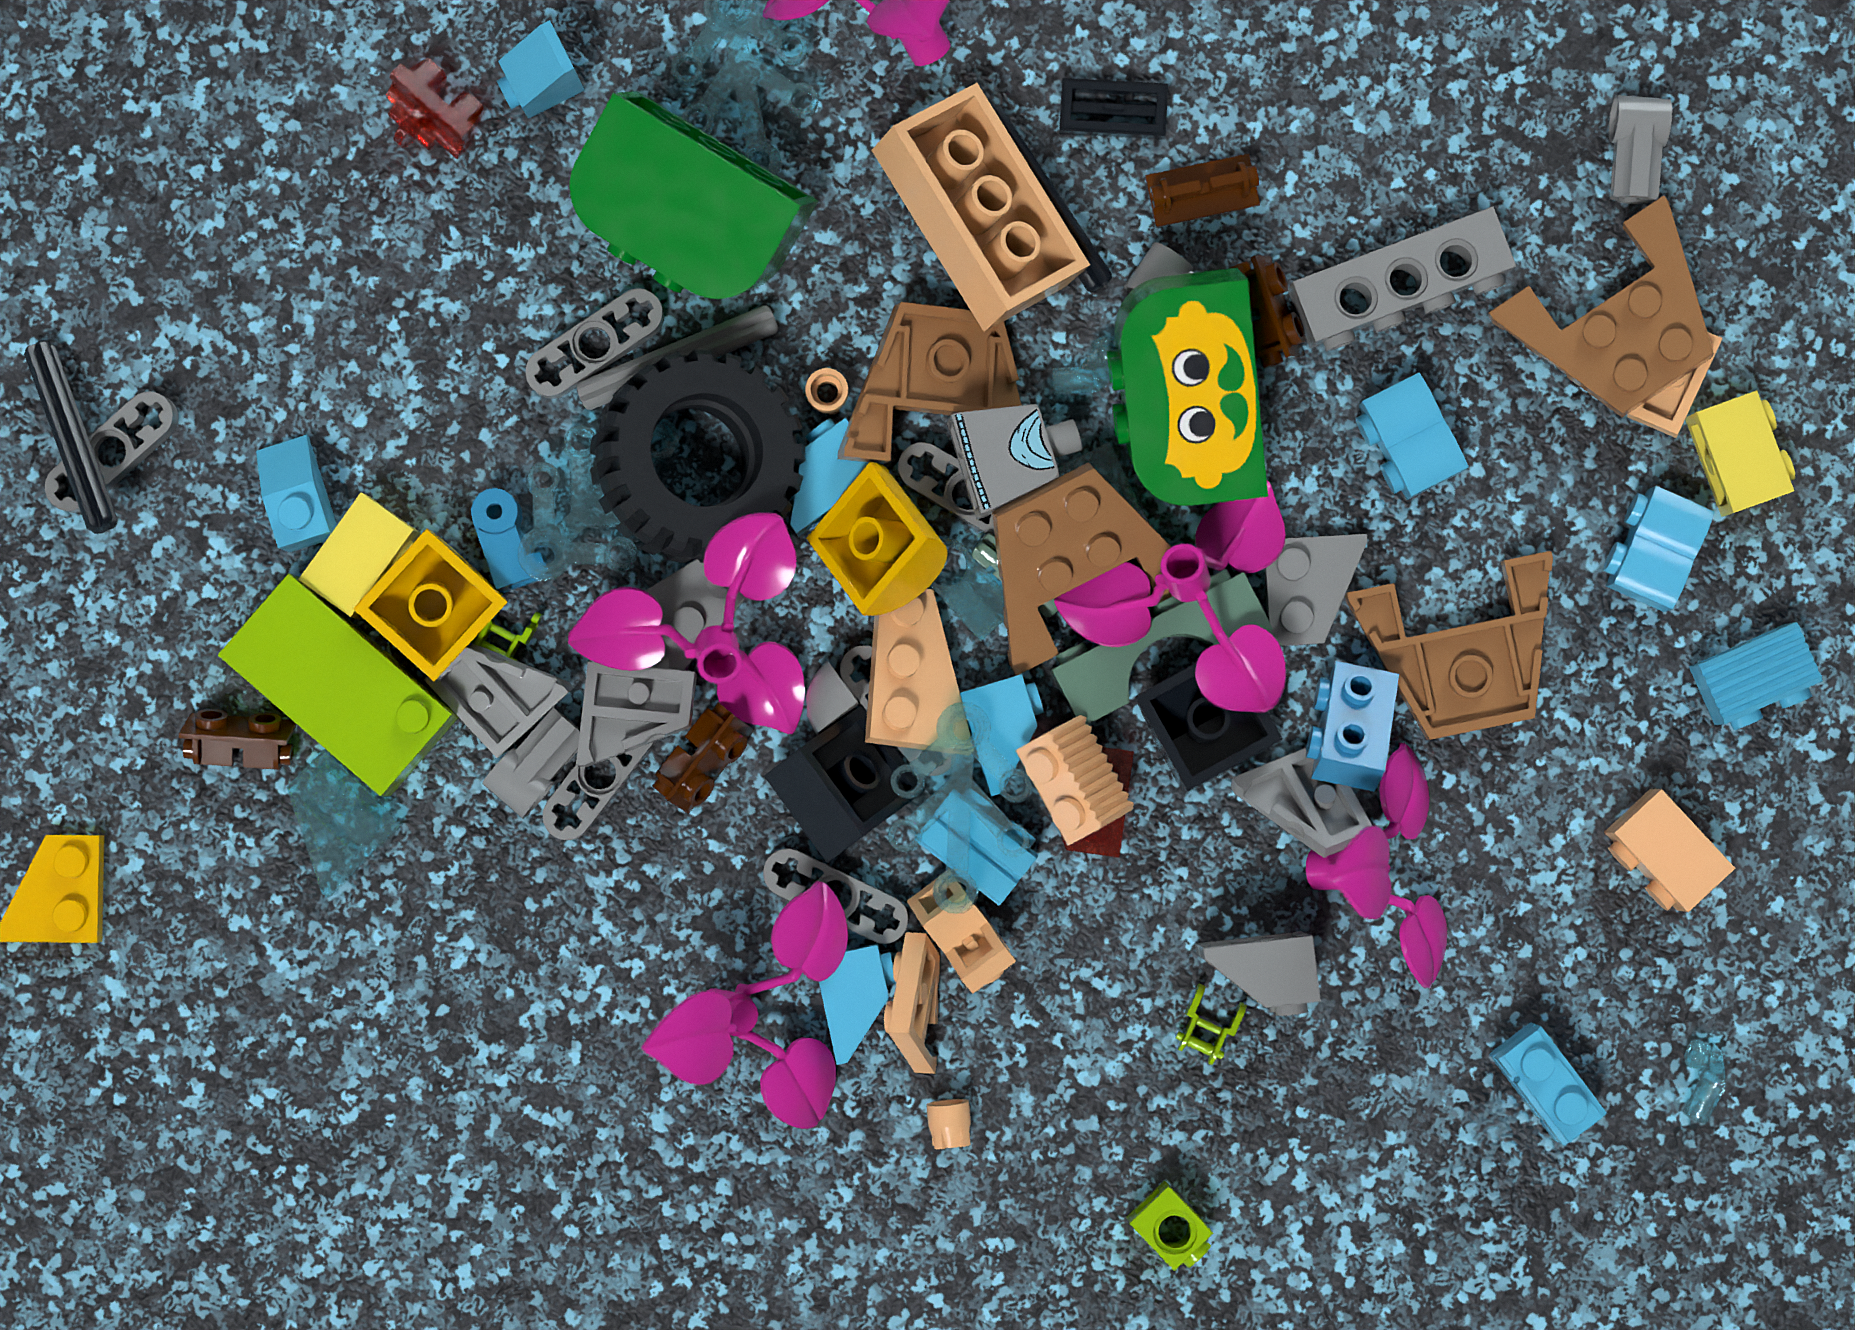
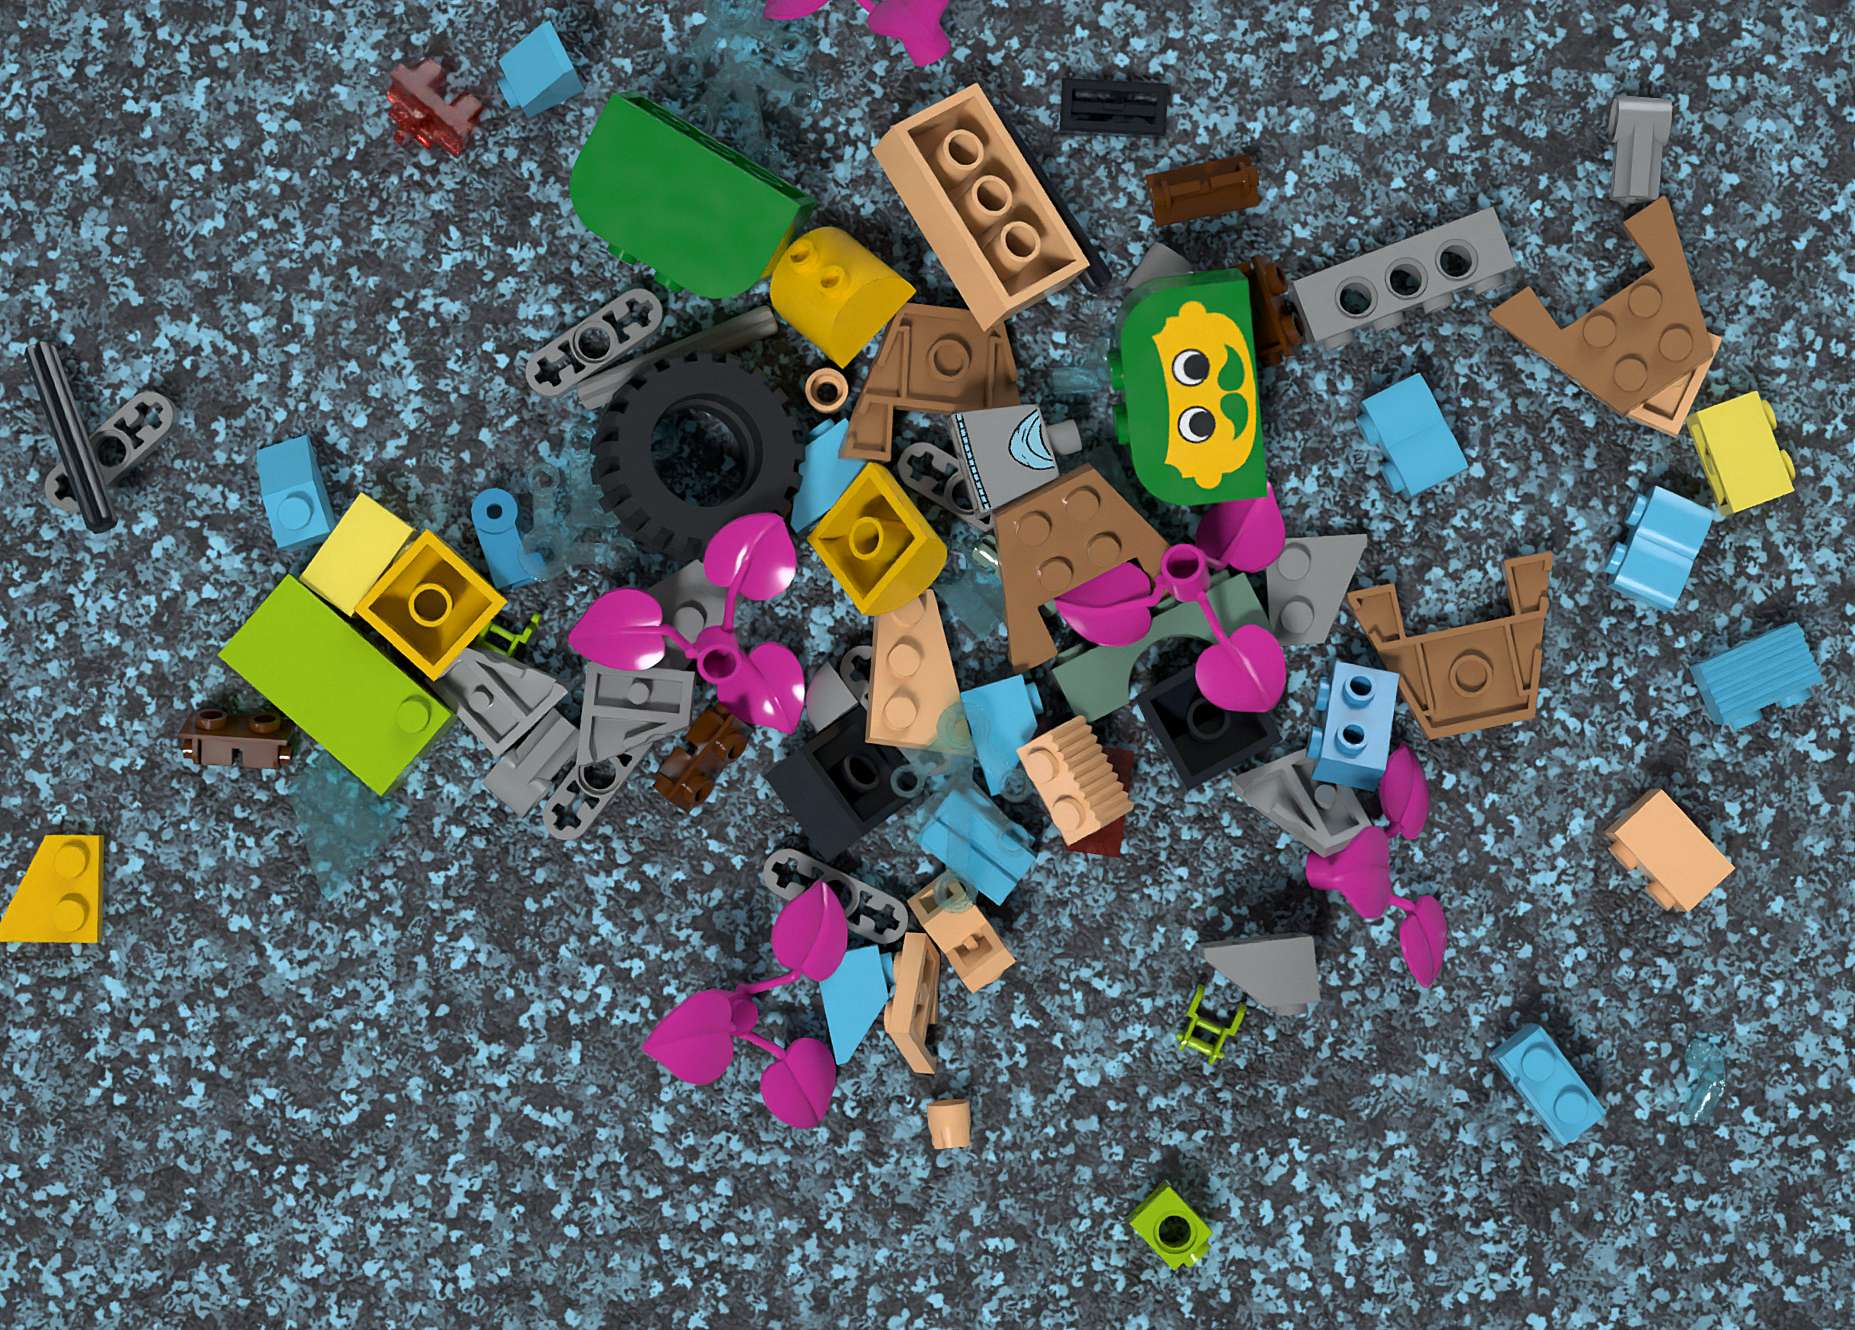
none -> yellow brick [770,227,917,369]

